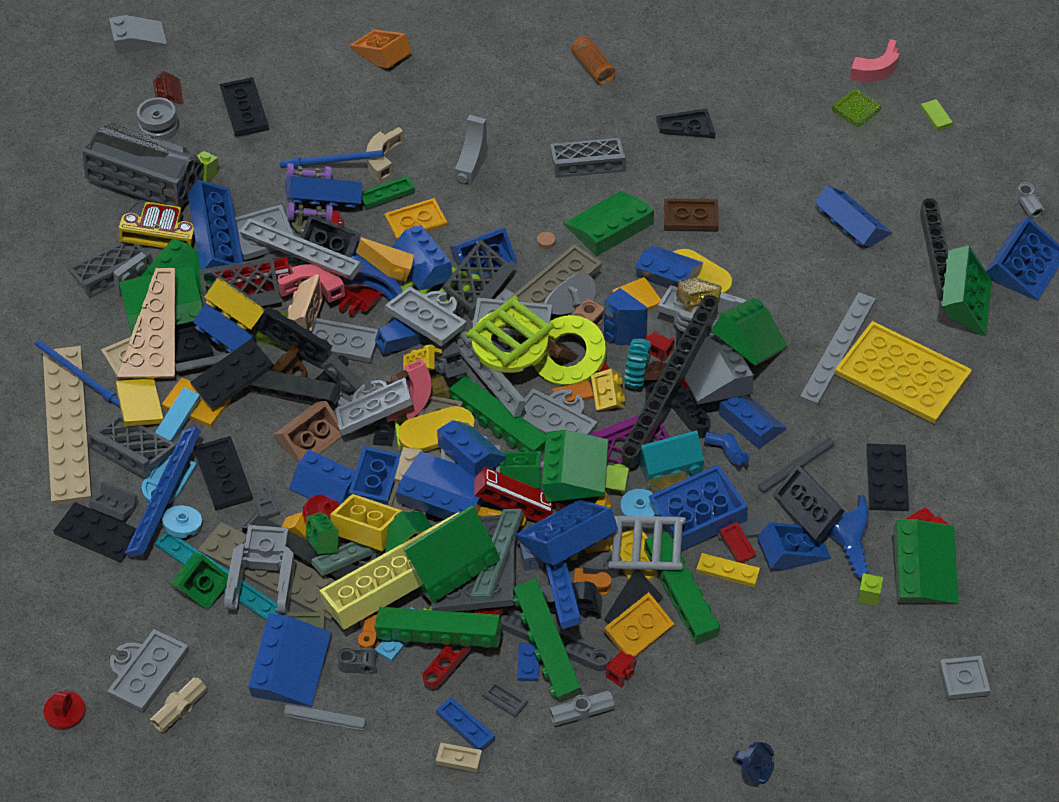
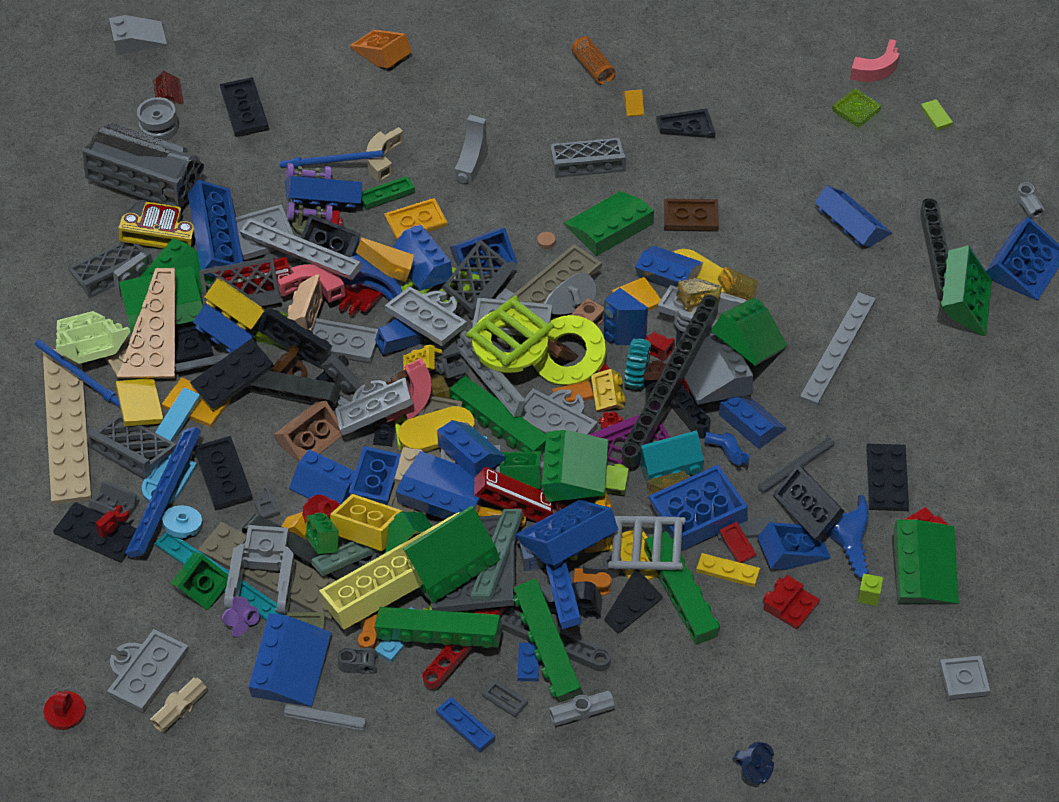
lime brick [197,151,218,182] -> none
tan plate [436,743,482,773] -> none
light orange tile [603,592,674,657] -> none
red brick [605,650,637,688] -> none
medium azure plate [620,489,657,517] -> none
yellow plate [834,321,972,424] -> none
none -> yellowish green wedge [56,311,130,364]
none -> red plate [95,505,130,538]
none -> medium lavender plate [222,596,260,637]
none -> red plant [599,412,623,429]
none -> light orange slope [622,89,644,117]
none -> clear yellow slope [717,266,758,300]
none -> red plate [763,575,820,630]

